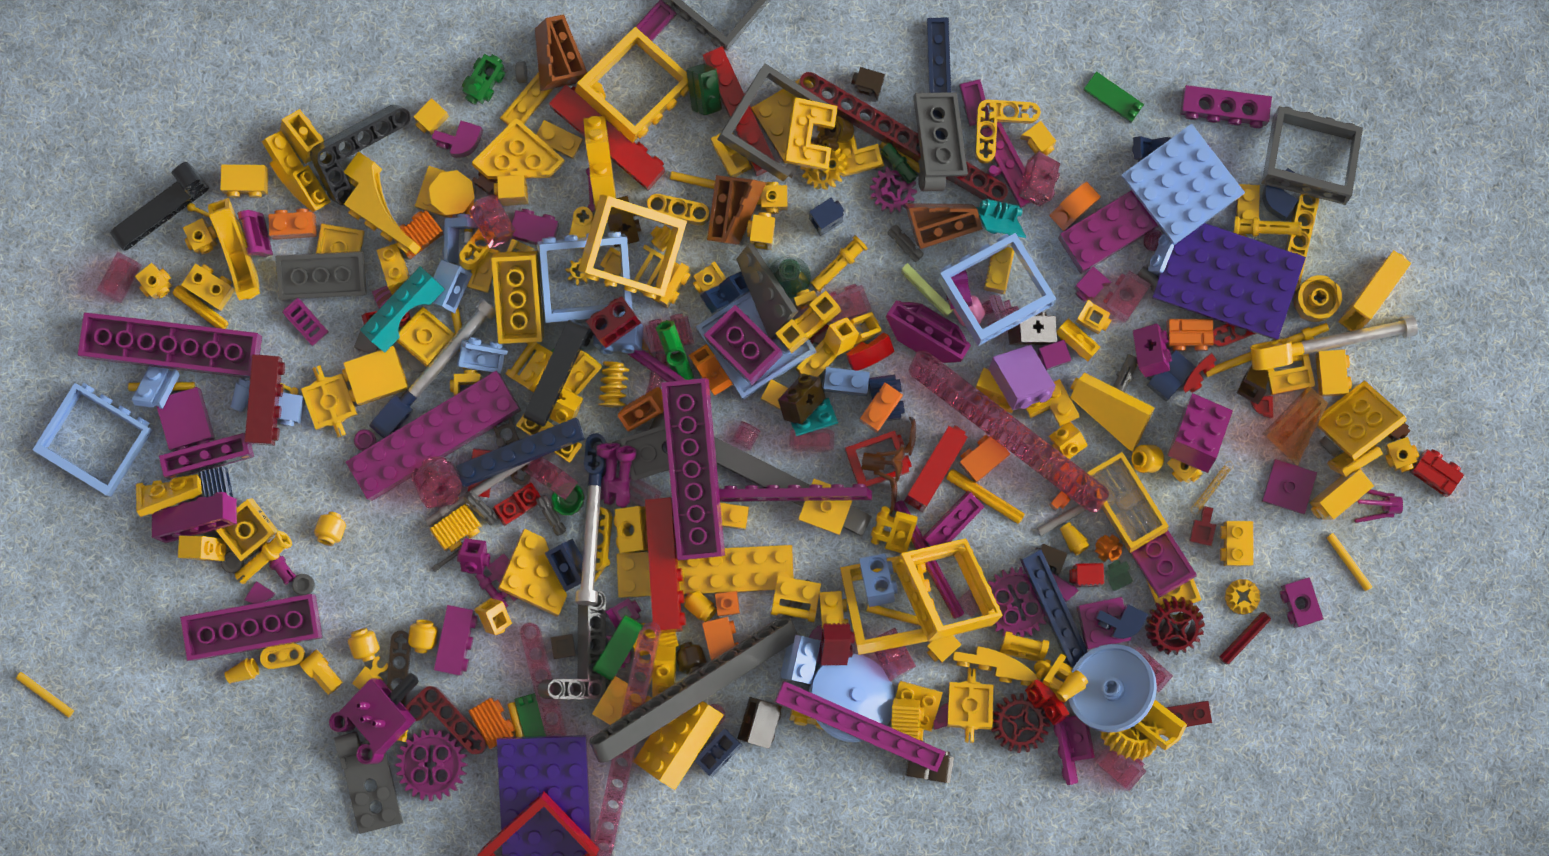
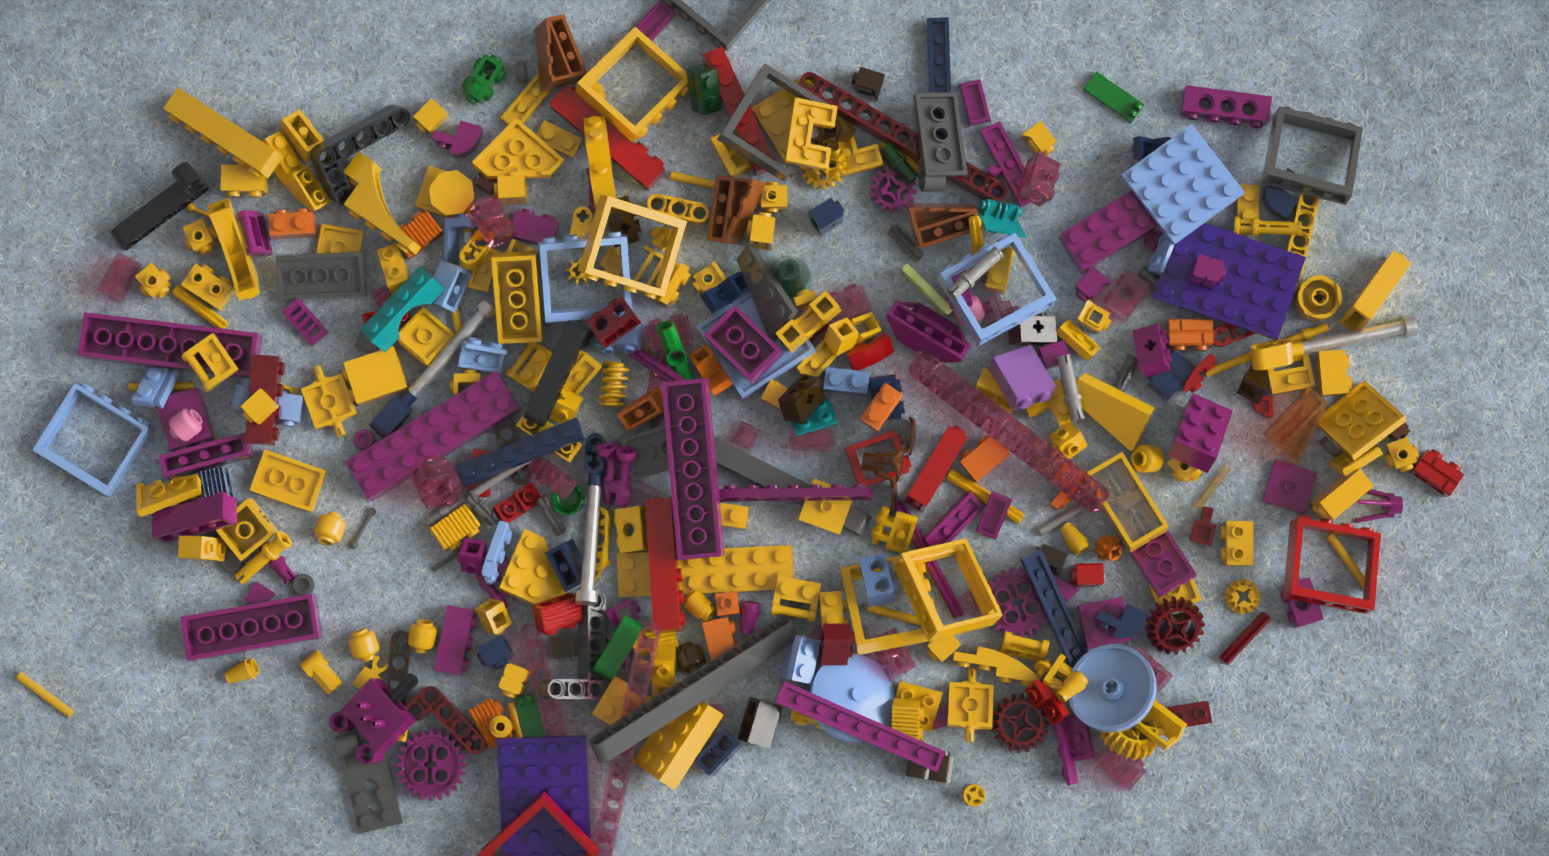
yellow plate [260,643,305,669] -> none
yellow pin [810,235,868,292] -> none
yellow beam [975,100,1041,164] -> none
orange brick [1049,181,1101,231] -> none
clear green bracket [1104,560,1133,591] -> none
none -> yellow brick [163,87,283,178]
none -> bright pink head [169,409,203,441]
none -> yellow plate [181,333,239,392]
none -> yellow brick [241,388,279,425]
none -> yellow plate [250,449,328,513]
none -> dark grey hinge [349,507,376,549]
none -> dark blue brick [476,635,515,670]
none -> light blue hinge [481,521,512,585]
none -> yellow plate [490,716,512,738]
none -> yellow brick [498,663,531,698]
none -> red brick [532,593,584,635]
none -> magenta cone [740,601,761,634]
none -> light grey pin [946,246,1004,300]
none -> yellow wheel [962,784,985,807]
none -> yellow axle [968,215,987,275]
none -> magenta tile [975,491,1012,540]
none -> light grey pin [1056,354,1085,422]
none -> magenta brick [1189,254,1227,288]
none -> red window [1283,515,1381,614]

